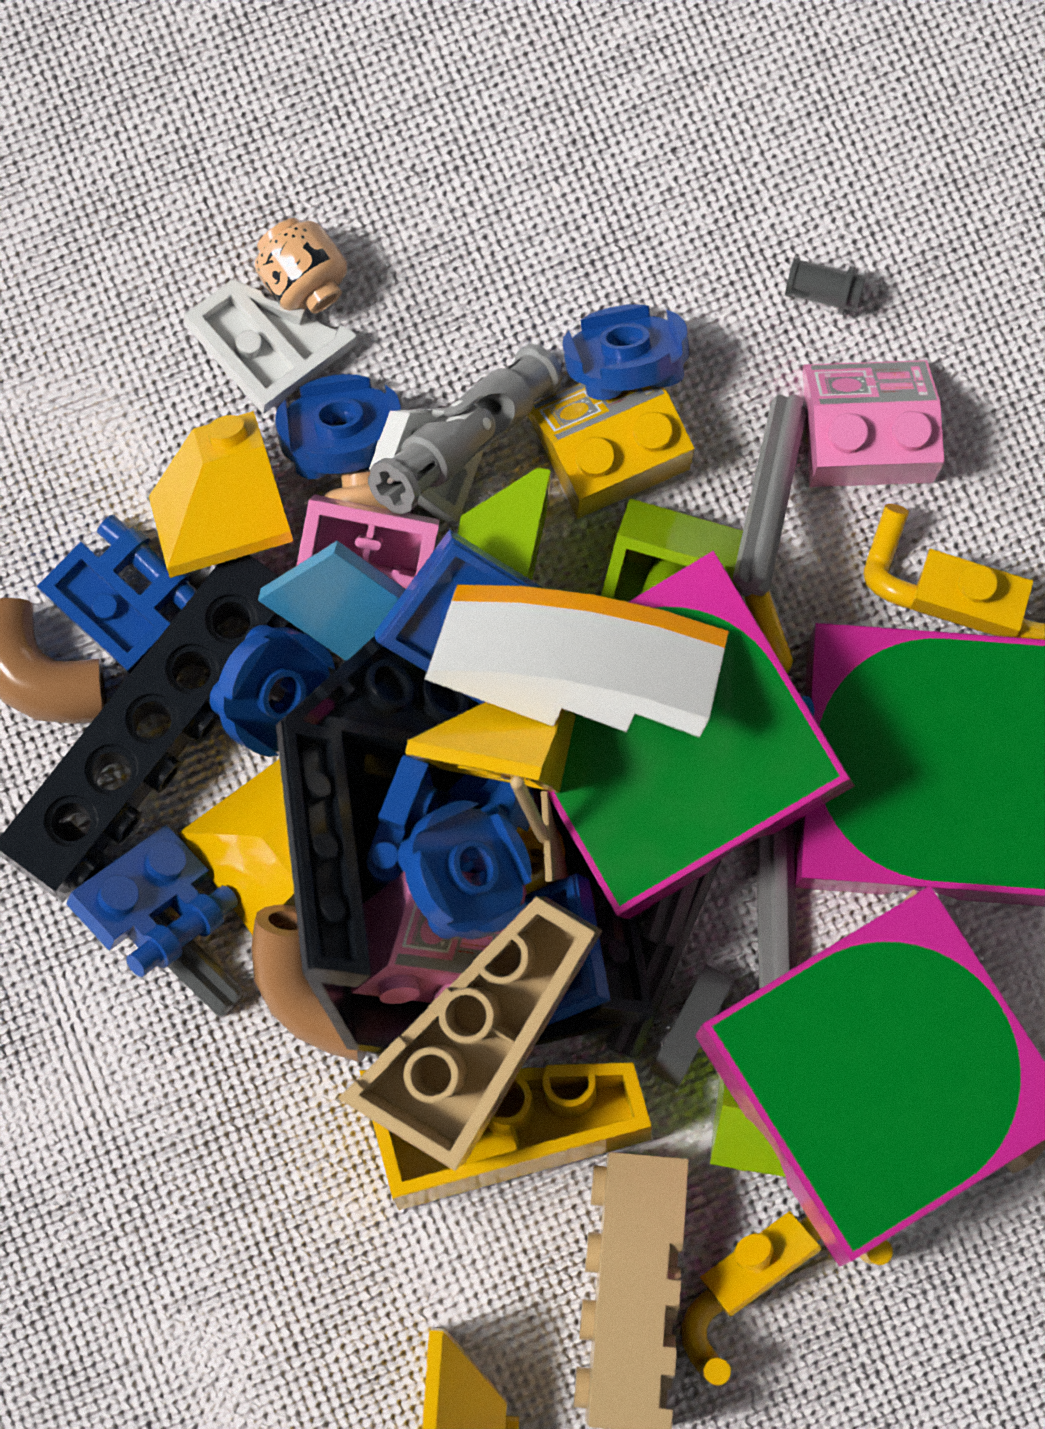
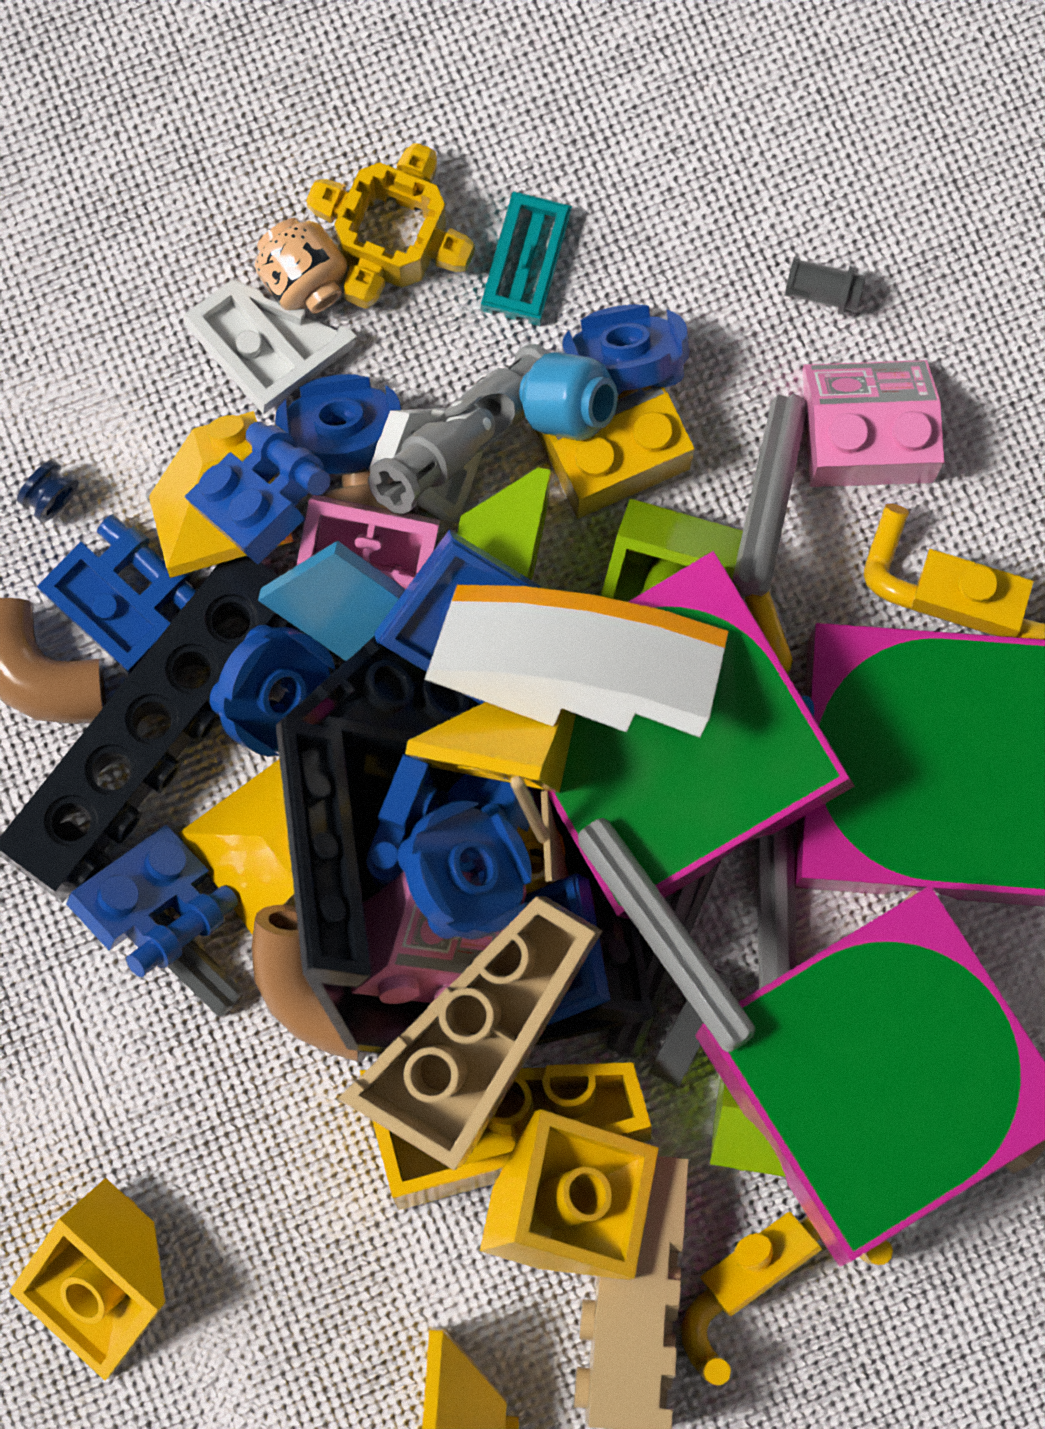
none -> yellow slope [9,1178,165,1381]
none -> dark blue bush [17,459,79,523]
none -> blue plate [184,421,330,565]
none -> yellow piece [306,143,475,309]
none -> yellow slope [480,1109,659,1280]
none -> teal tile [481,191,572,326]
none -> dark azure head [519,352,618,441]
none -> light grey axle [578,818,755,1052]

